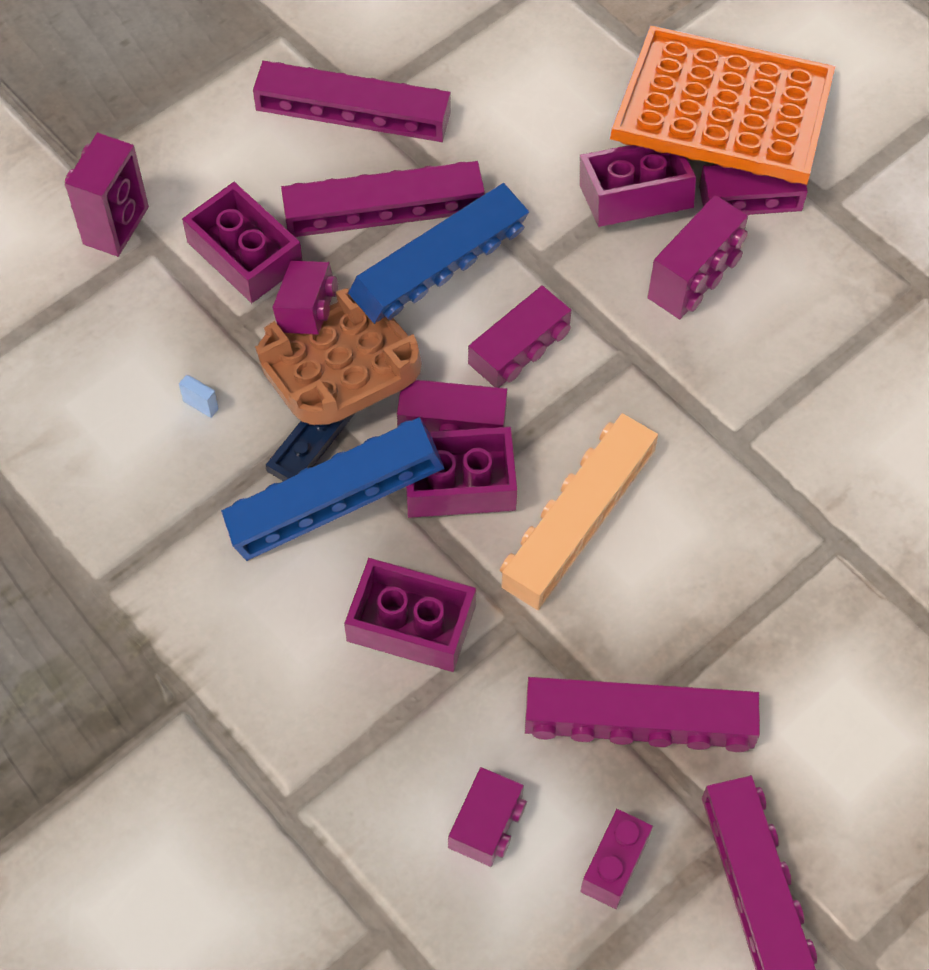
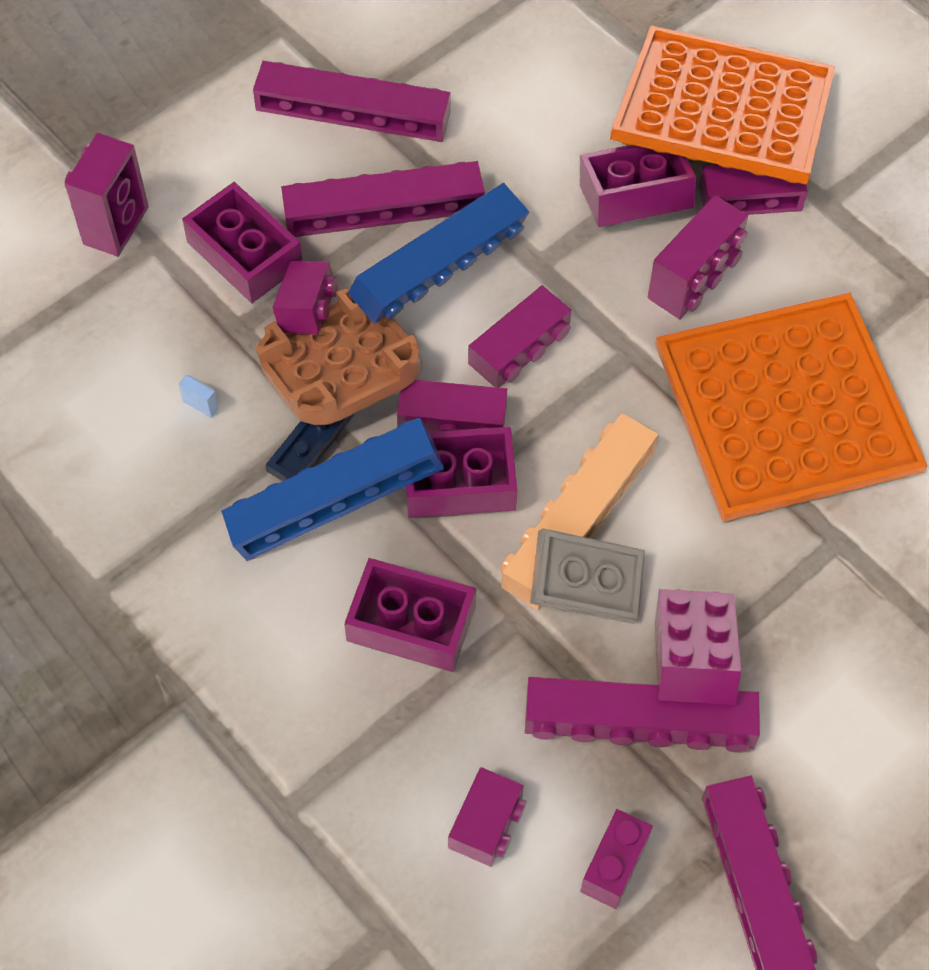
none -> light grey tile [530,528,645,624]
none -> orange plate [655,292,928,522]
none -> brick [655,589,741,705]

